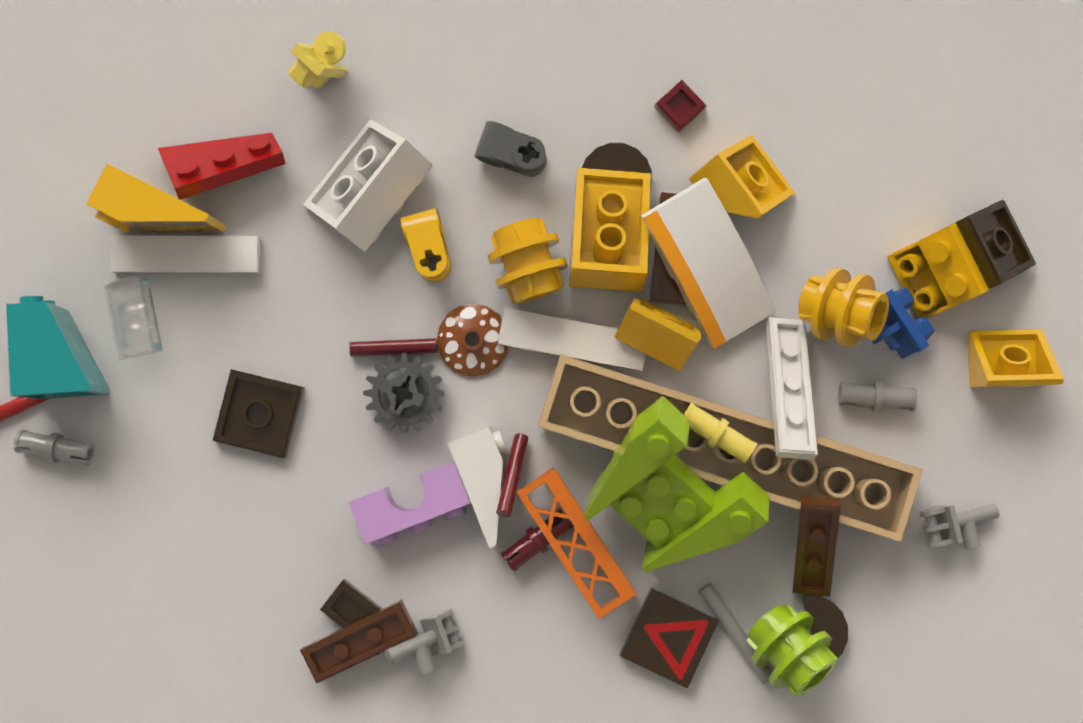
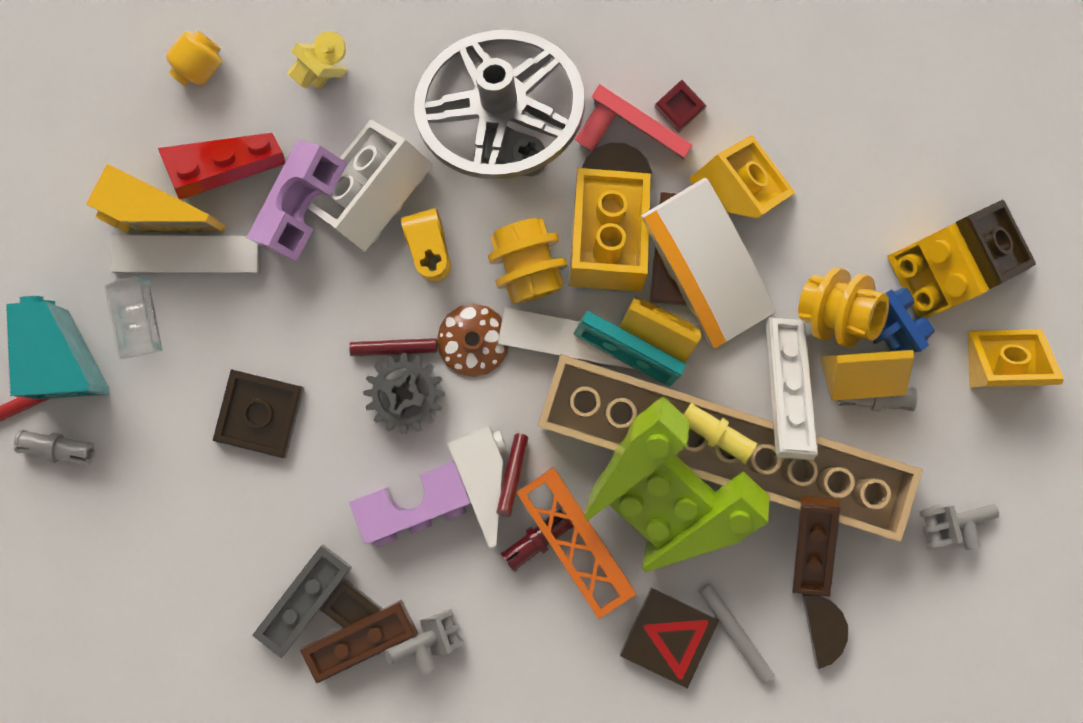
lime piece [746,604,838,696] -> none
none -> yellow head [166,30,222,86]
none -> lavender arch [246,140,347,262]
none -> dark grey plate [252,545,352,658]
none -> wheel [414,30,585,179]
none -> teal tile [573,310,687,387]
none -> coral piece [574,84,693,159]
none -> yellow slope [821,350,914,401]

